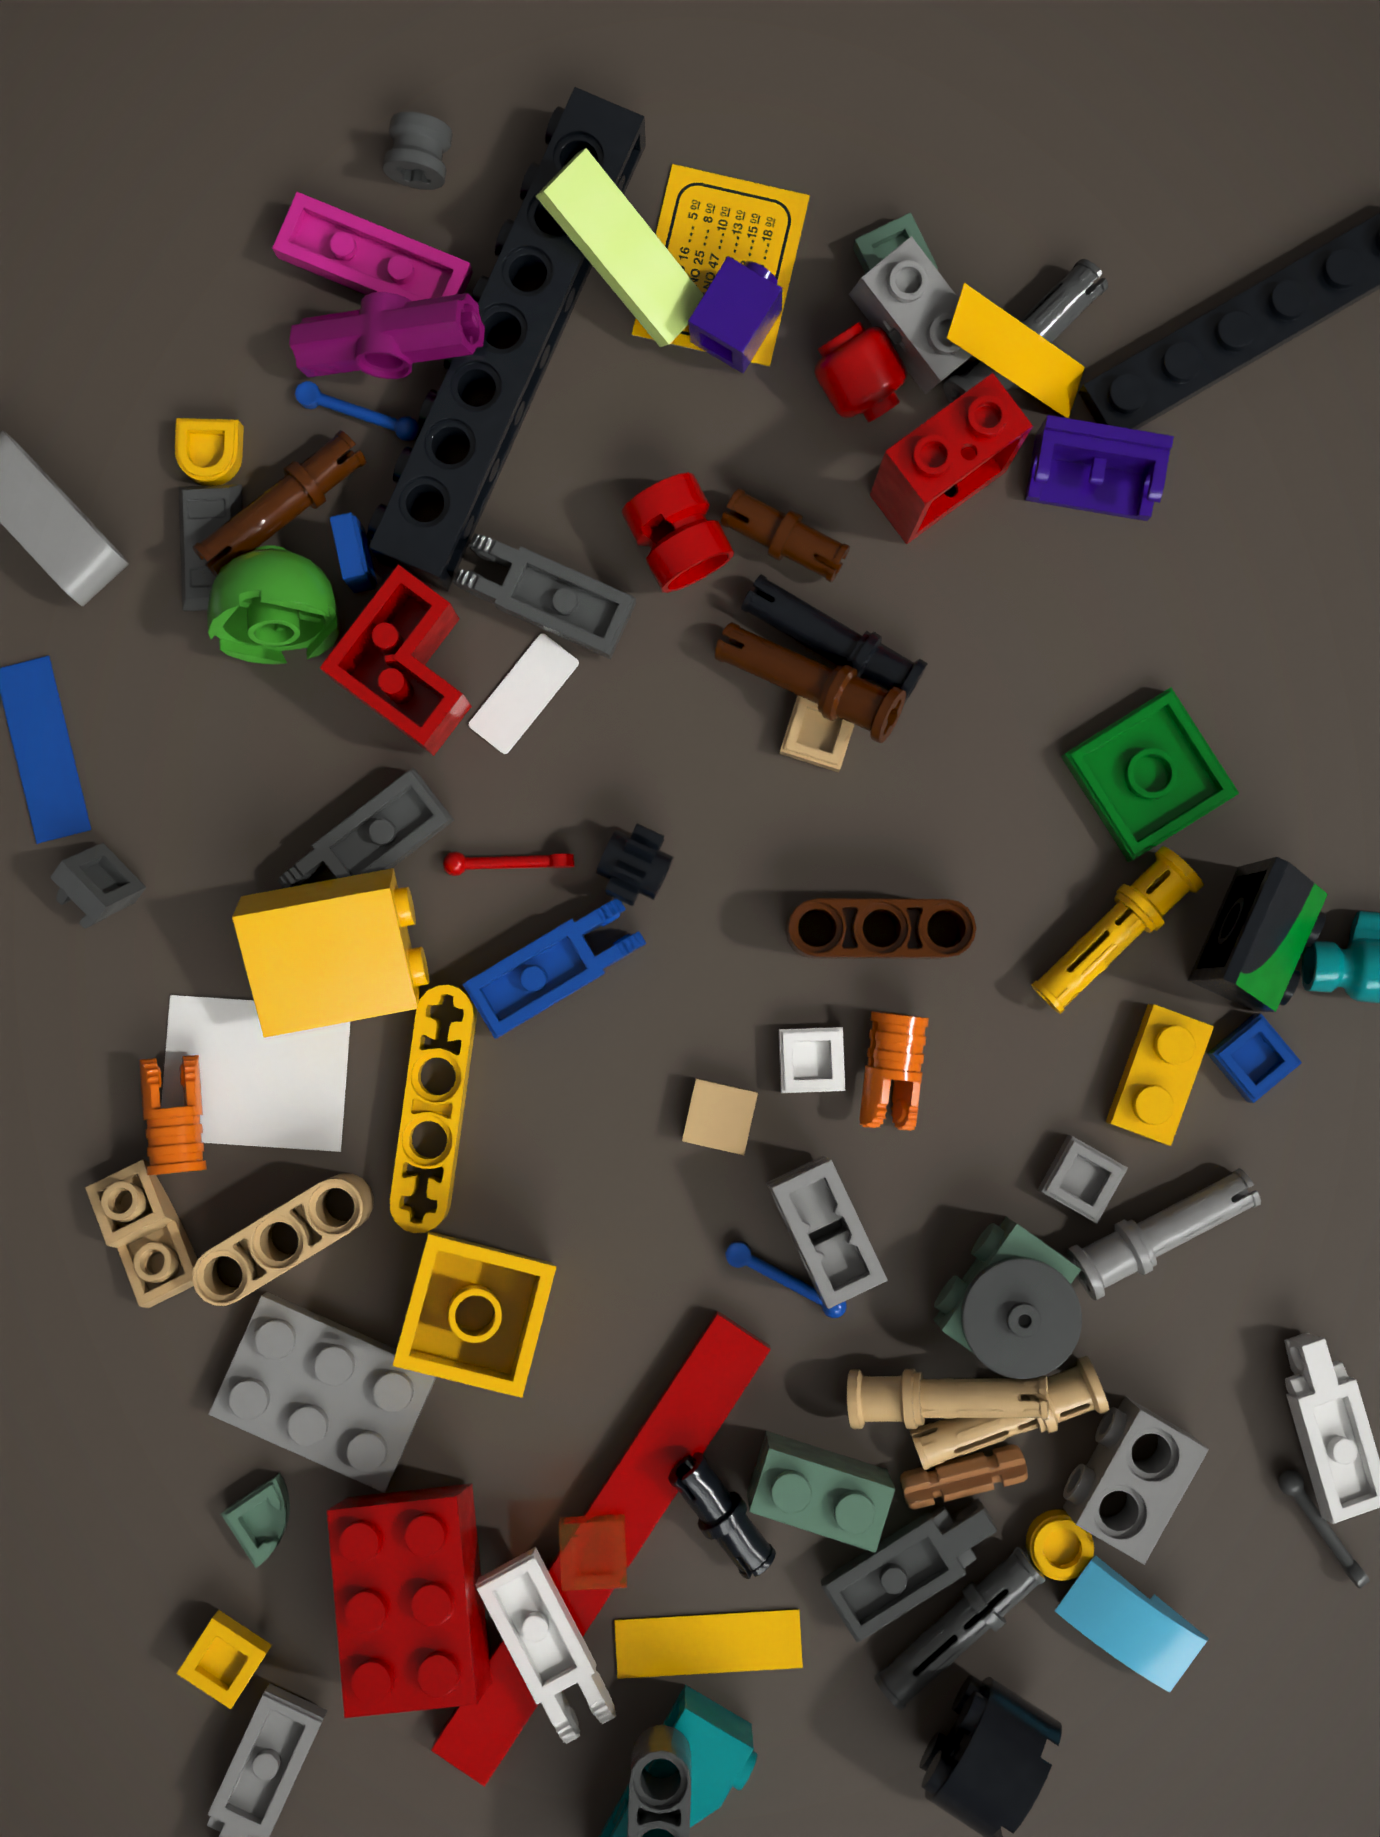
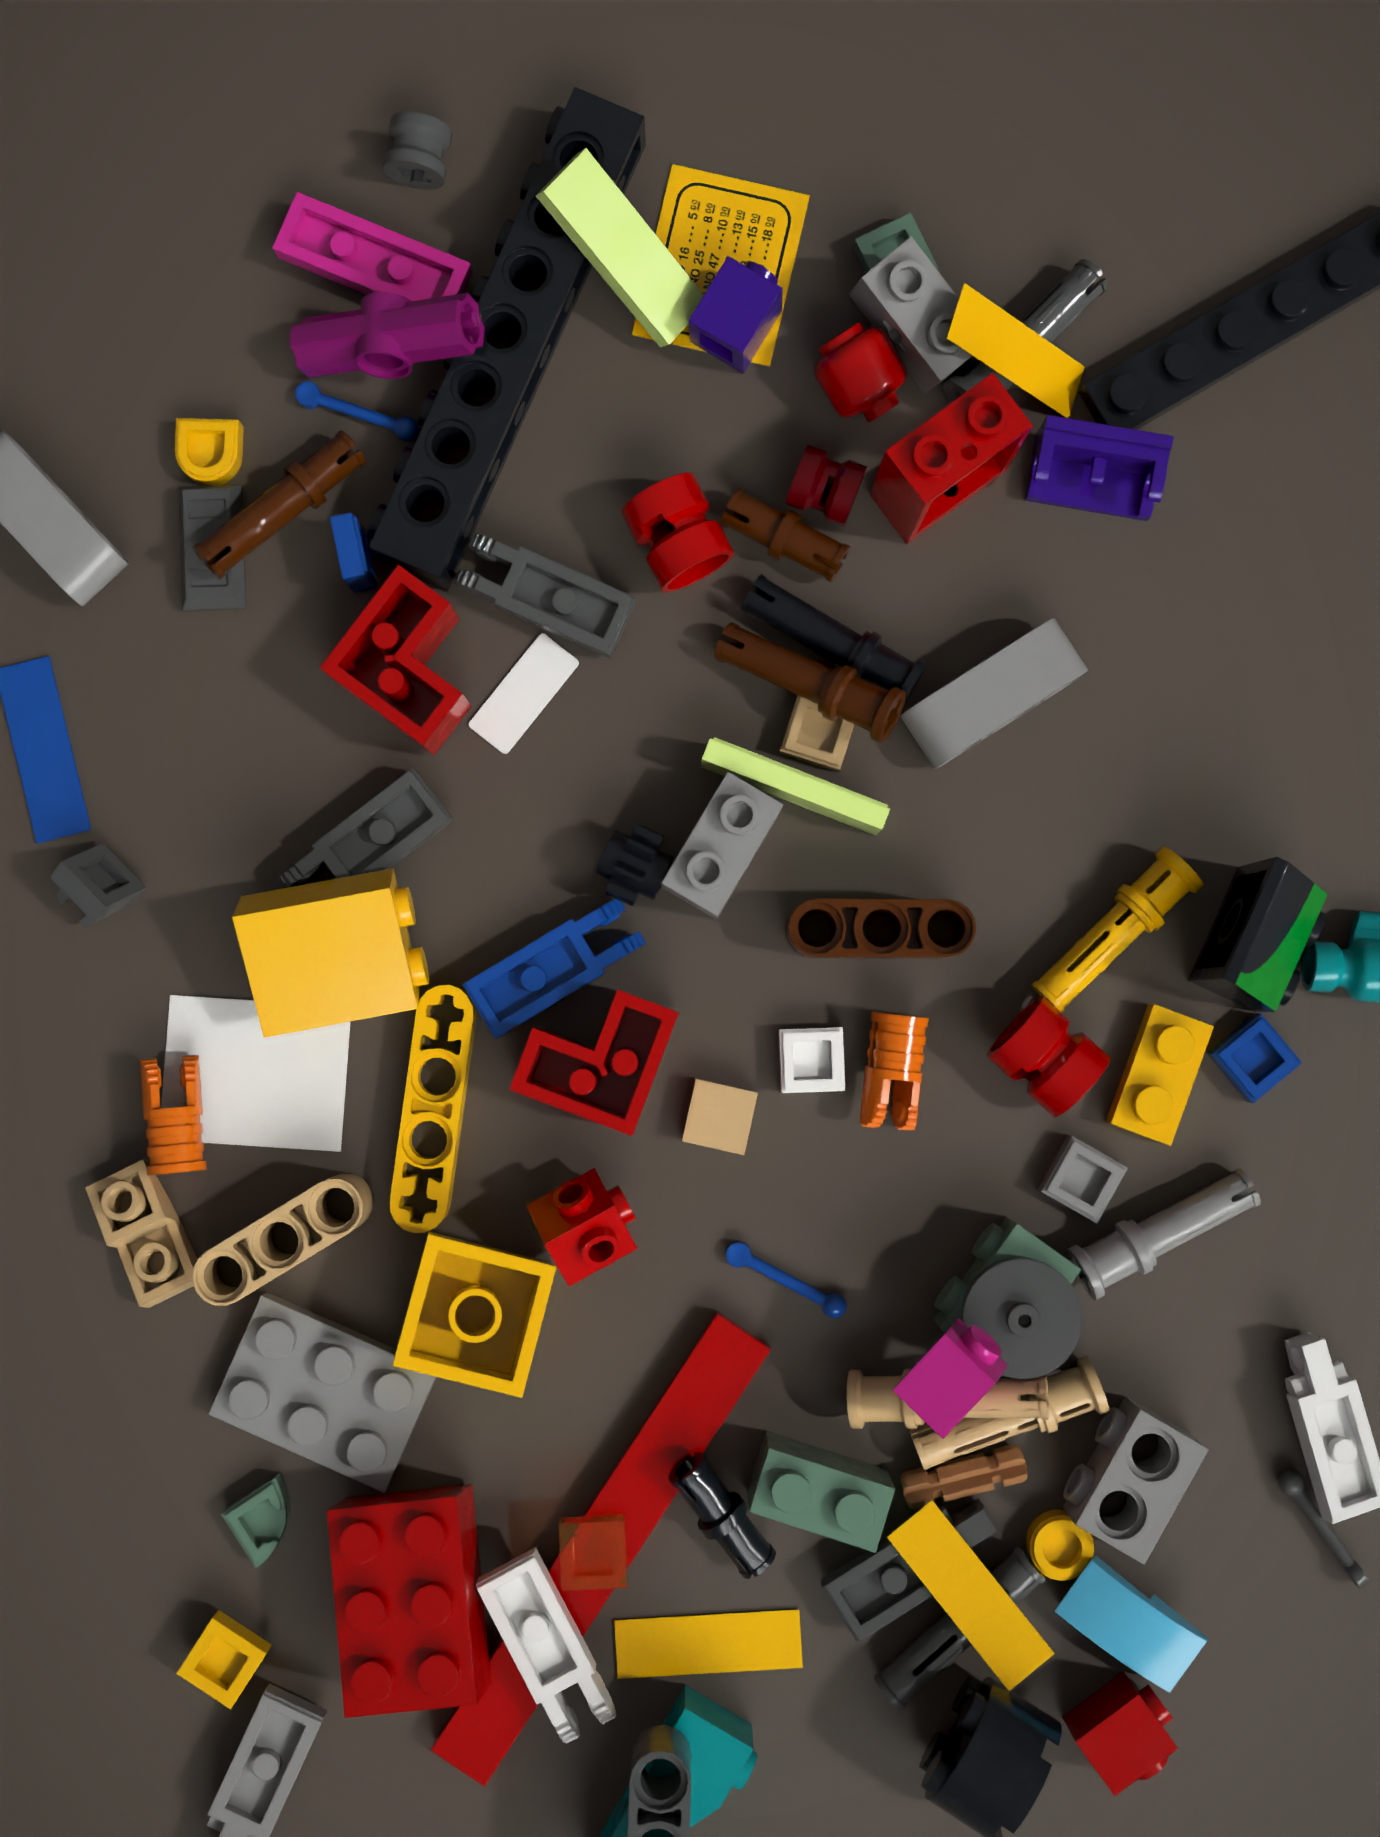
bright green cylinder [207,545,339,664] -> none
red hinge [443,851,574,876] -> none
light grey brick [766,1156,888,1309] -> none
green tile [1061,687,1240,862] -> none
none -> red brick [509,989,679,1136]
none -> red brick [526,1168,638,1287]
none -> light grey brick [662,772,784,920]
none -> yellowish green tile [701,737,890,836]
none -> dark red wheel [786,444,867,526]
none -> yellow sticker [887,1500,1055,1691]
none -> dark pink brick [892,1318,1008,1439]
none -> light grey beam [900,618,1089,770]
none -> red wheel [986,995,1111,1118]
none -> red brick [1062,1671,1178,1796]

